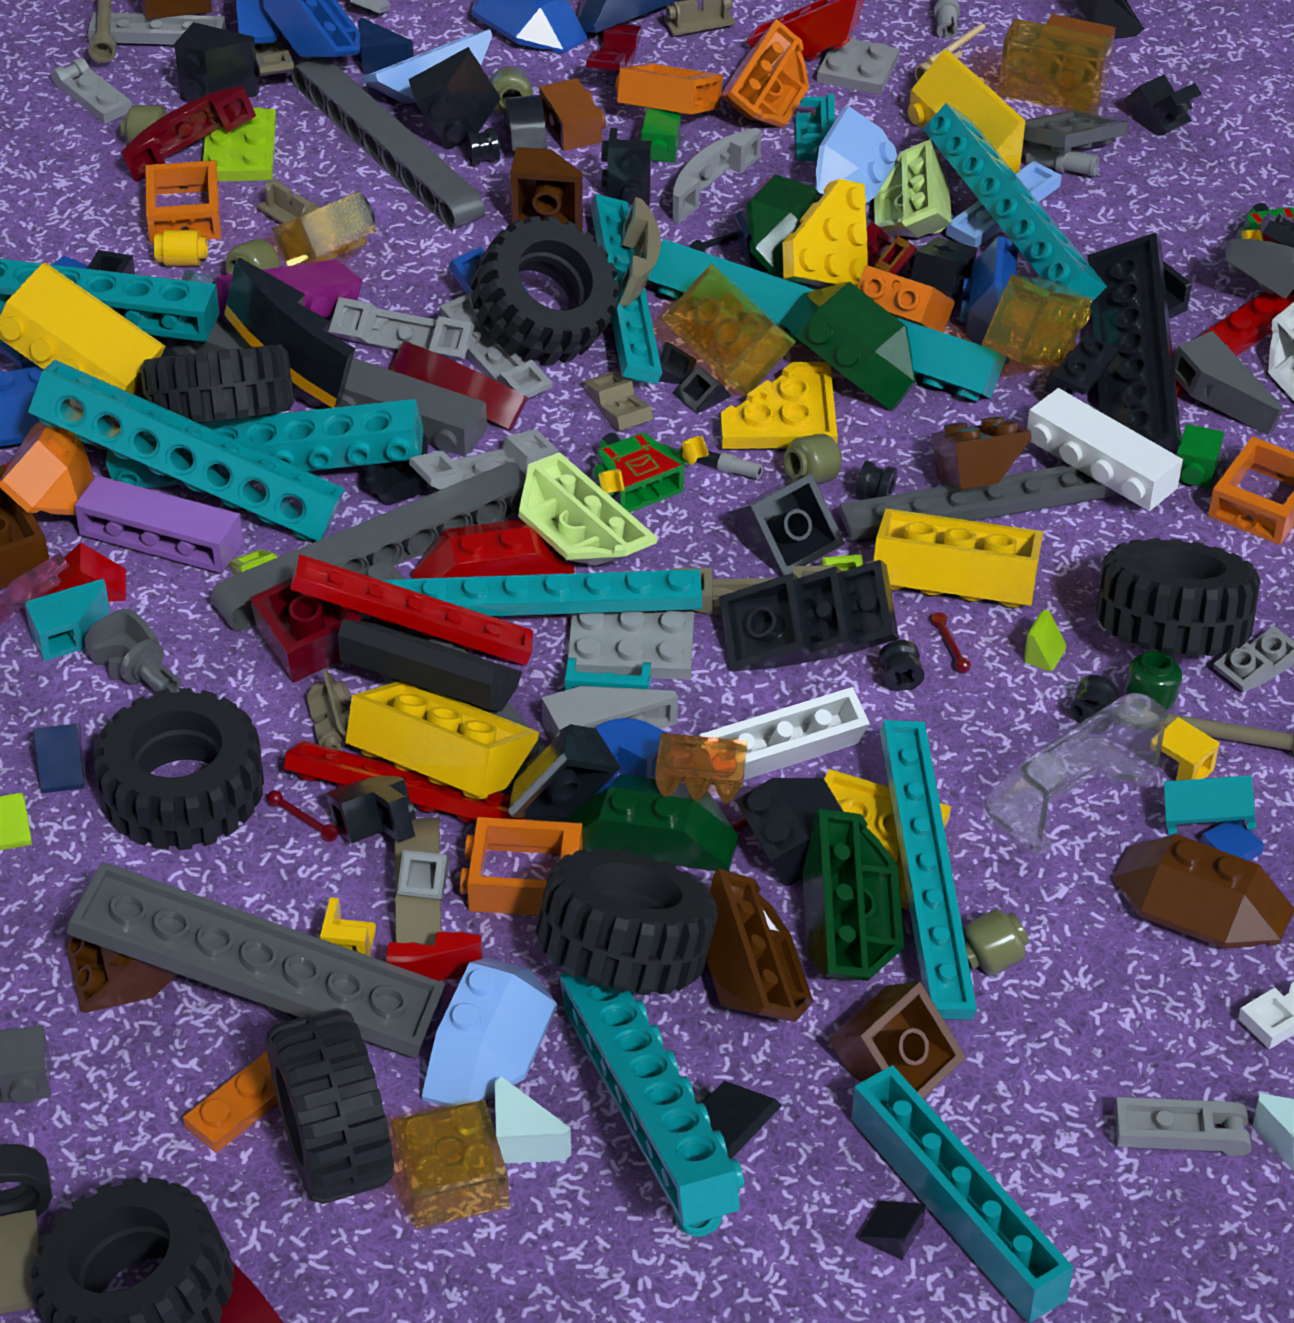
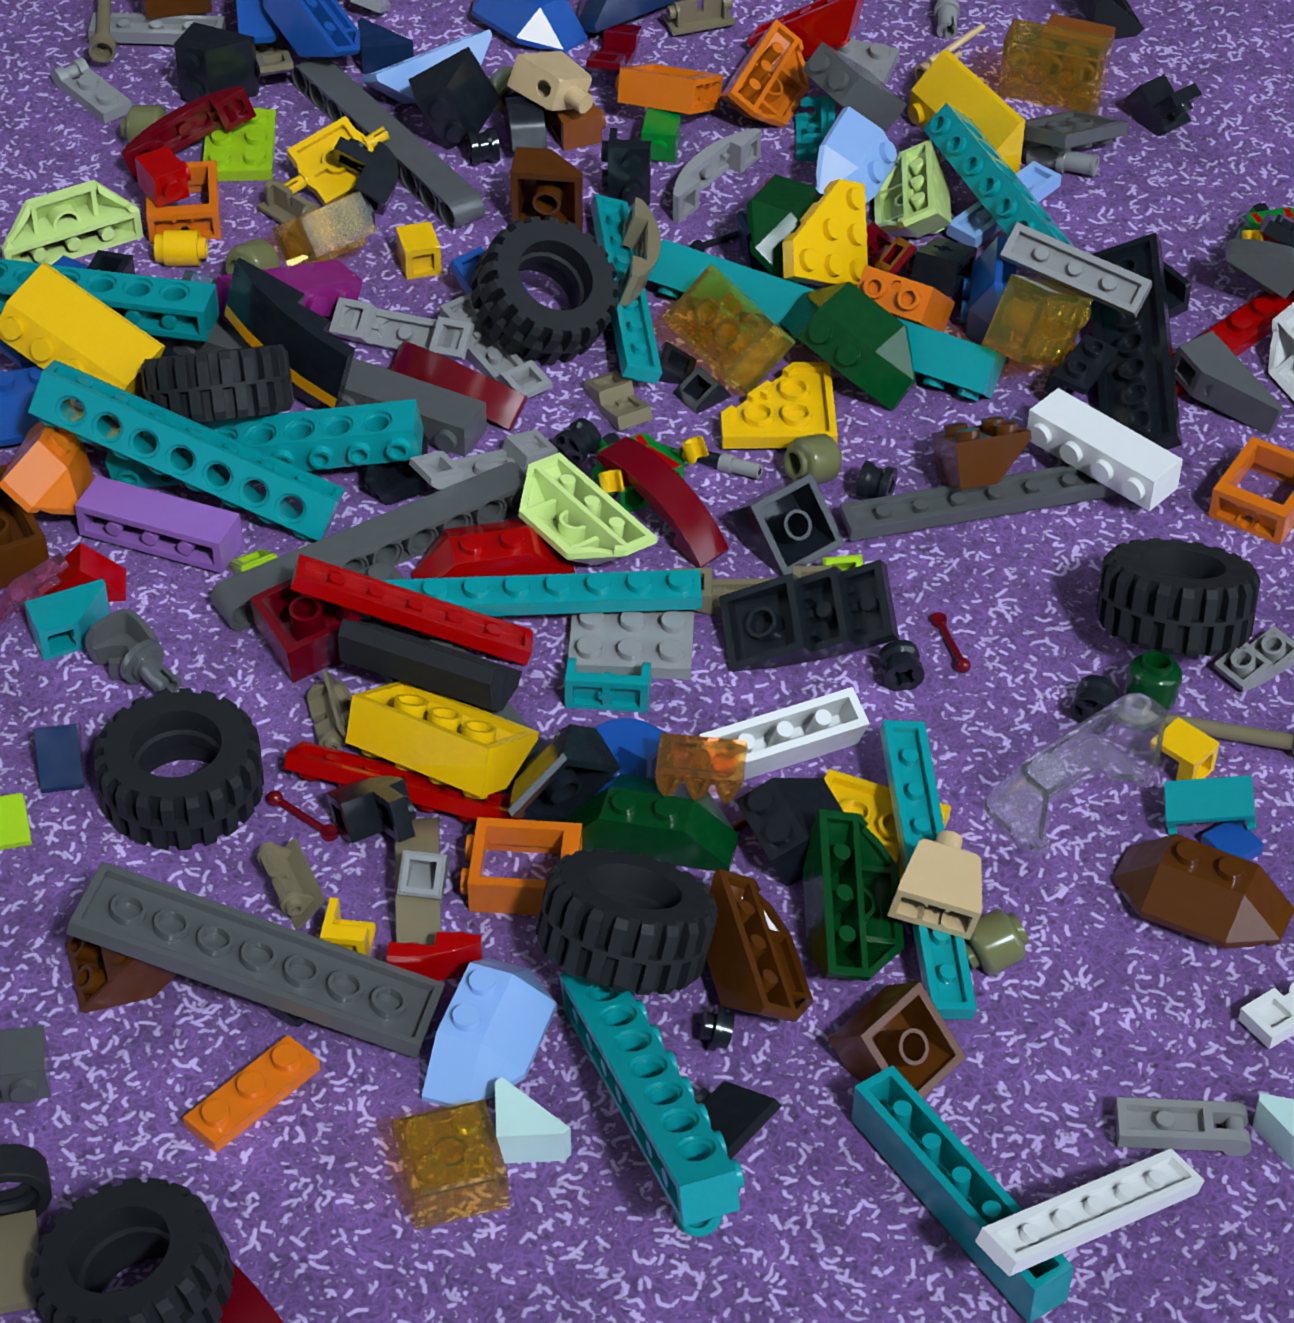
black tyre [266,1008,394,1204] -> none
light grey slope [542,686,678,742] -> none
black slope [859,1201,926,1260] -> none
yellow slope [874,508,1043,607] -> none
lime slope [1024,609,1066,671] -> none
green brick [1177,424,1225,489] -> none
none -> yellowish green wedge [1,180,143,265]
none -> red brick [135,146,191,208]
none -> dark tan hinge [257,838,326,930]
none -> yellow plate [283,116,390,209]
none -> black brick [332,136,398,216]
none -> yellow panel [396,222,442,280]
none -> tan torso [507,51,594,113]
none -> black wheel [554,418,602,466]
none -> dark red slope [596,436,729,568]
none -> black plate [699,1004,735,1051]
none -> dark grey brick [802,42,907,131]
none -> tan torso [887,830,982,940]
none -> white plate [975,1148,1205,1276]
none -> light grey plate [1000,222,1152,318]

